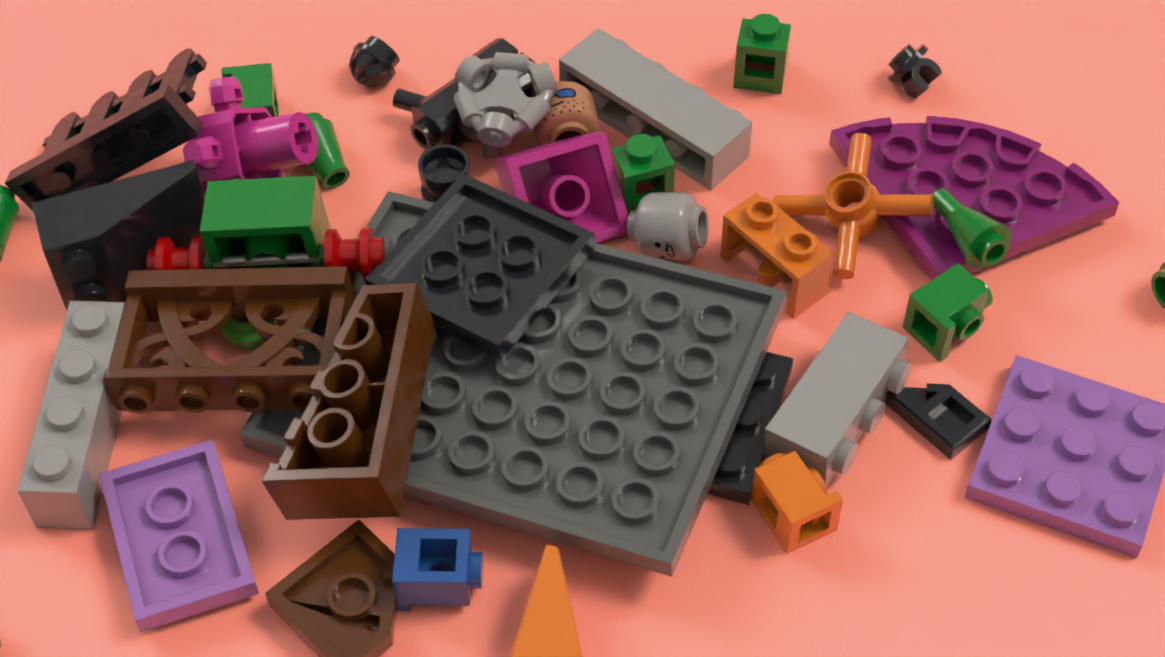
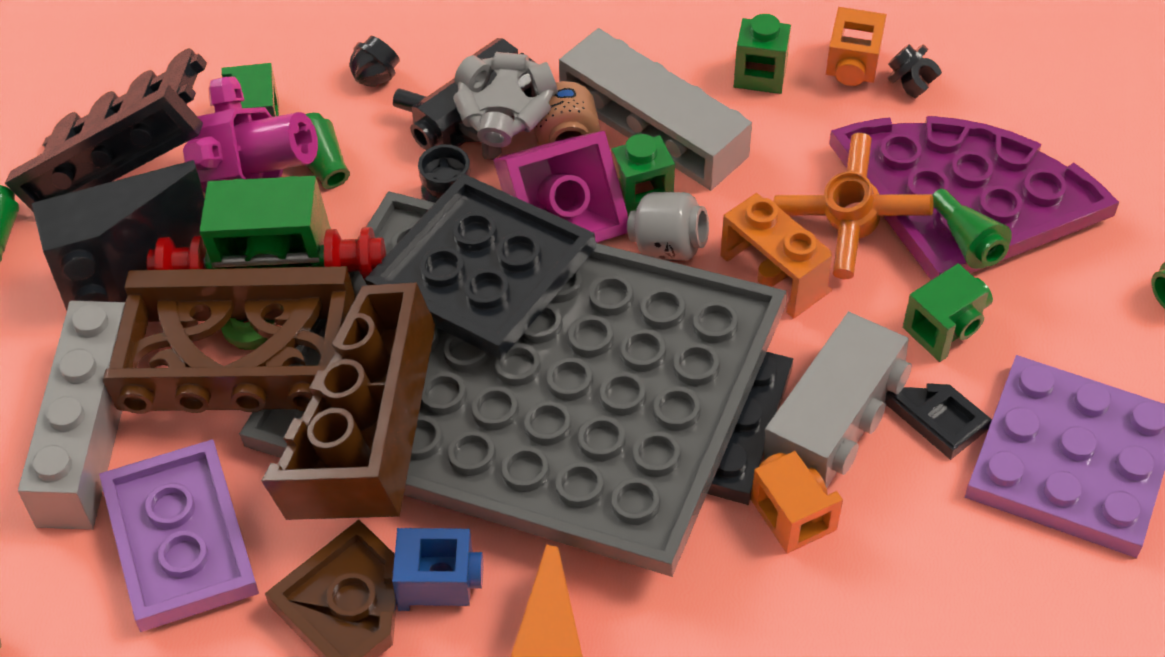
none -> orange brick [825,6,887,86]

